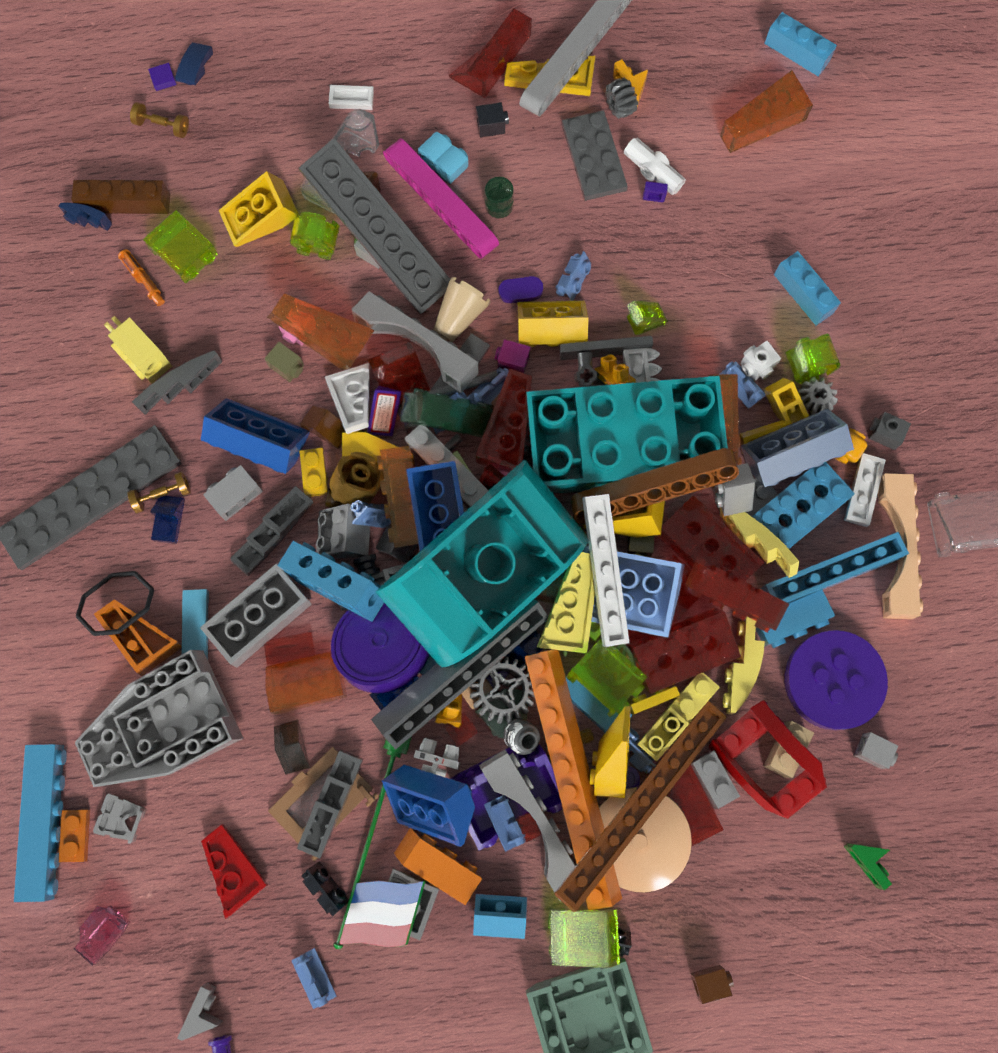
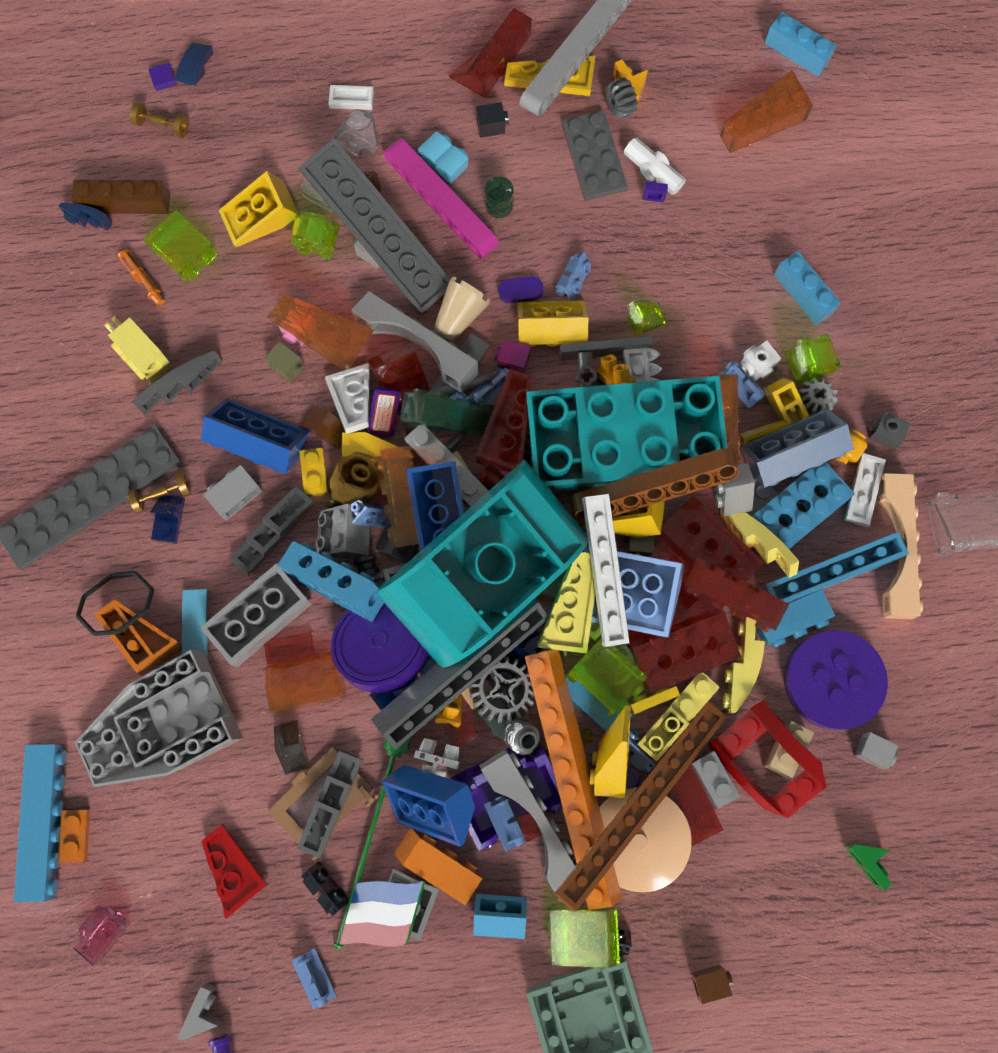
light grey piece [93,794,147,844] -> none

